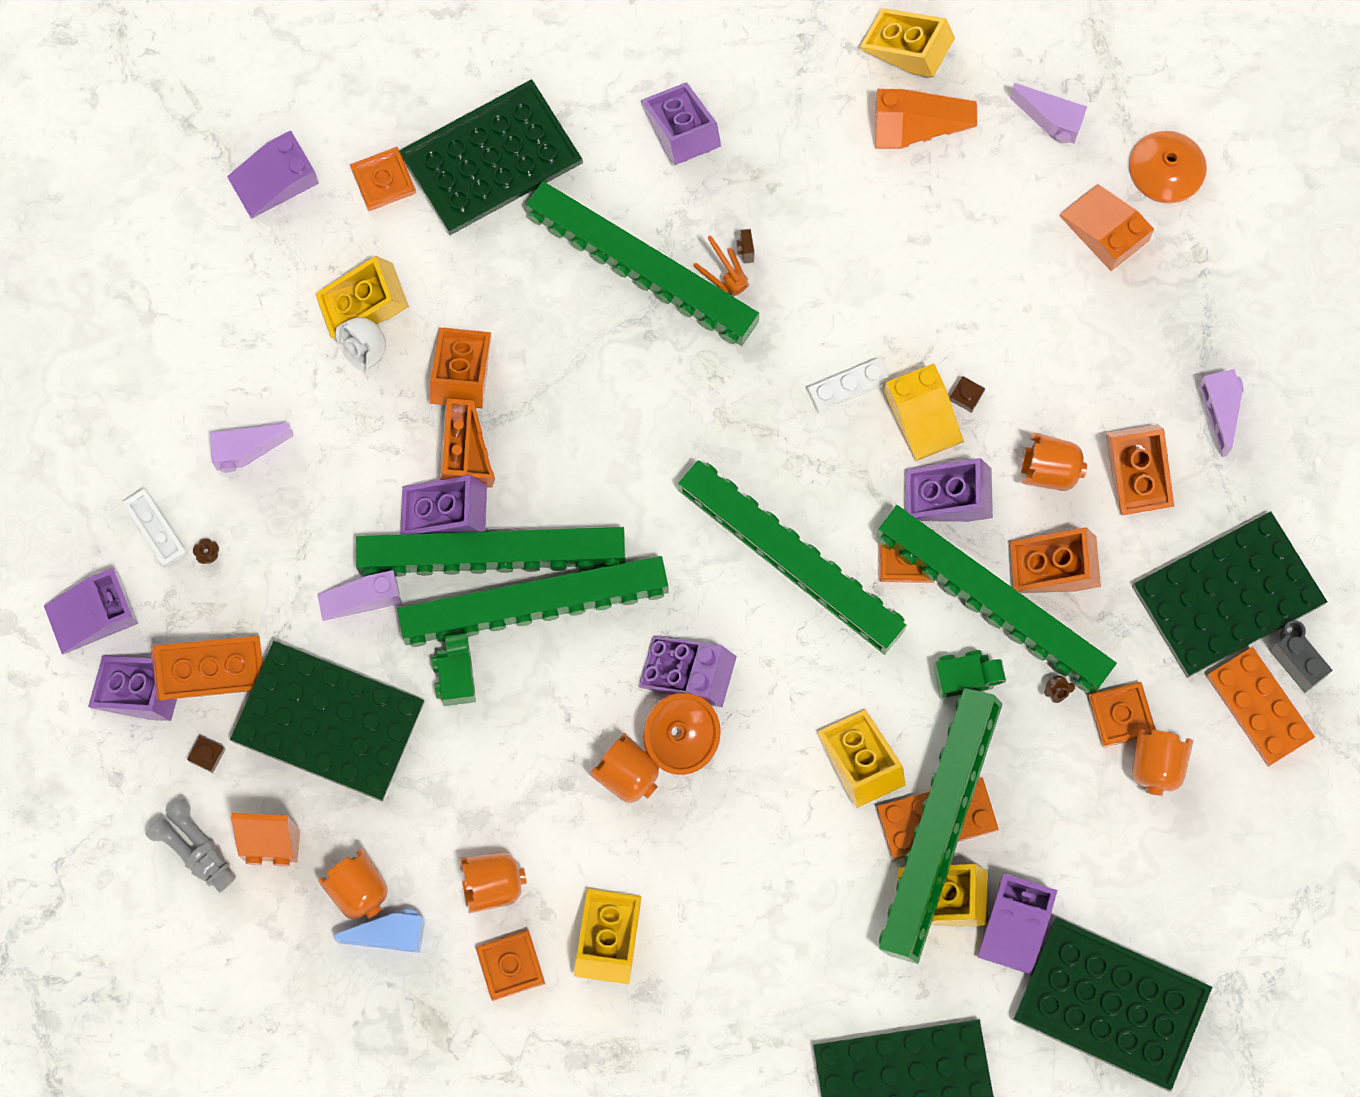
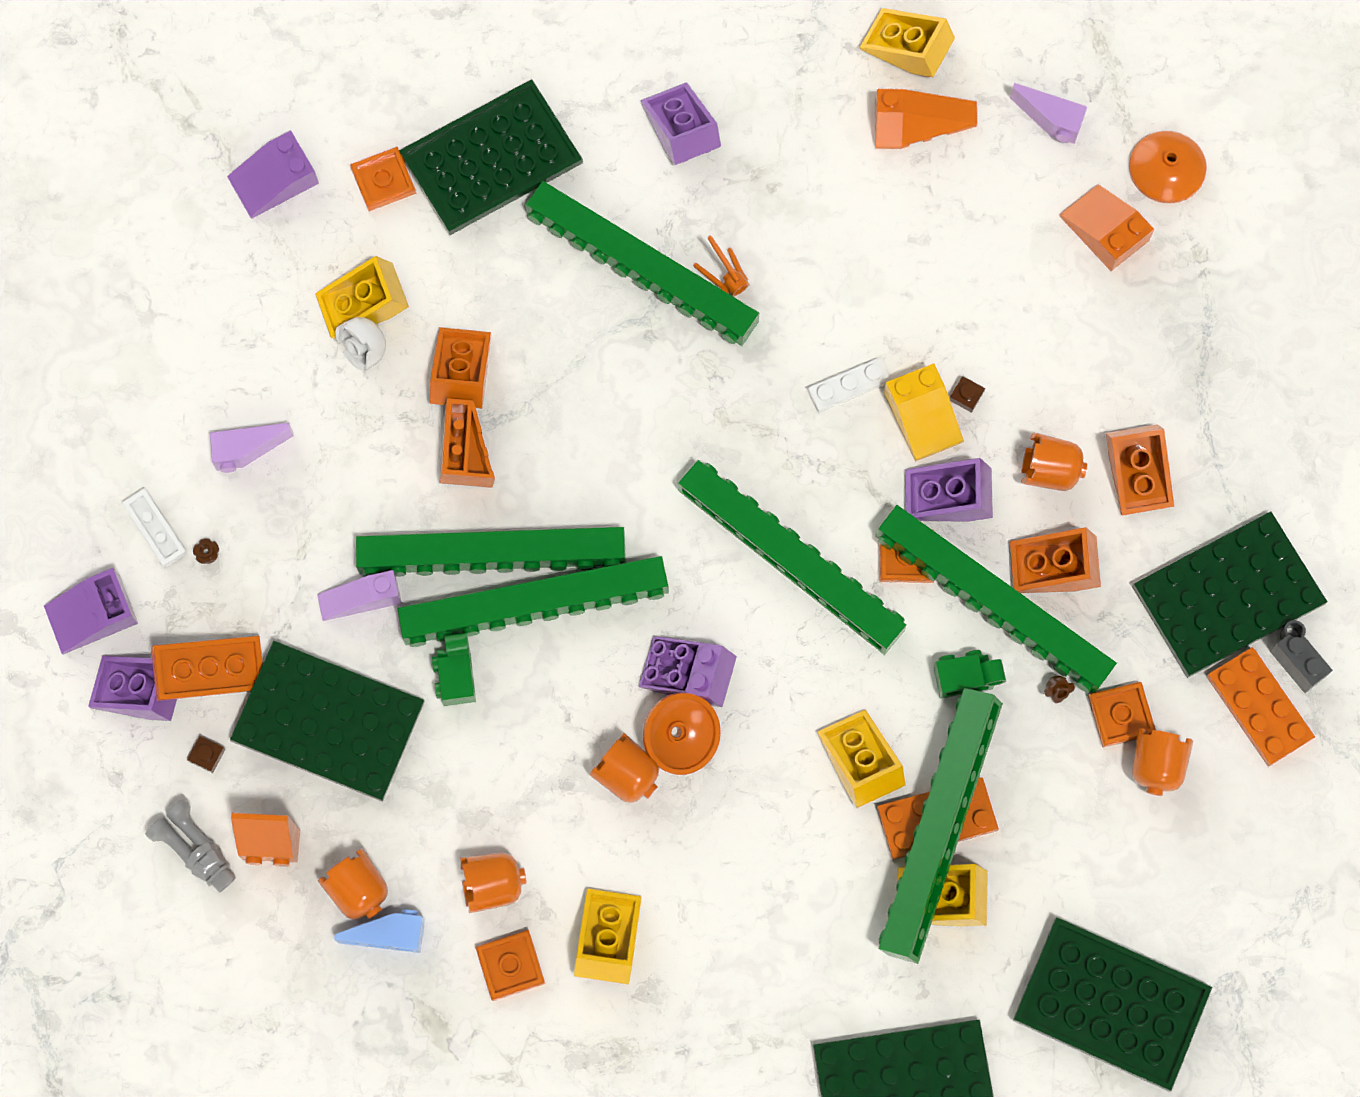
medium lavender slope [400,475,487,535] -> none
reddish brown plate [736,229,755,264] -> none
medium lavender slope [977,873,1058,975] -> none
lavender slope [1199,369,1244,457] -> none

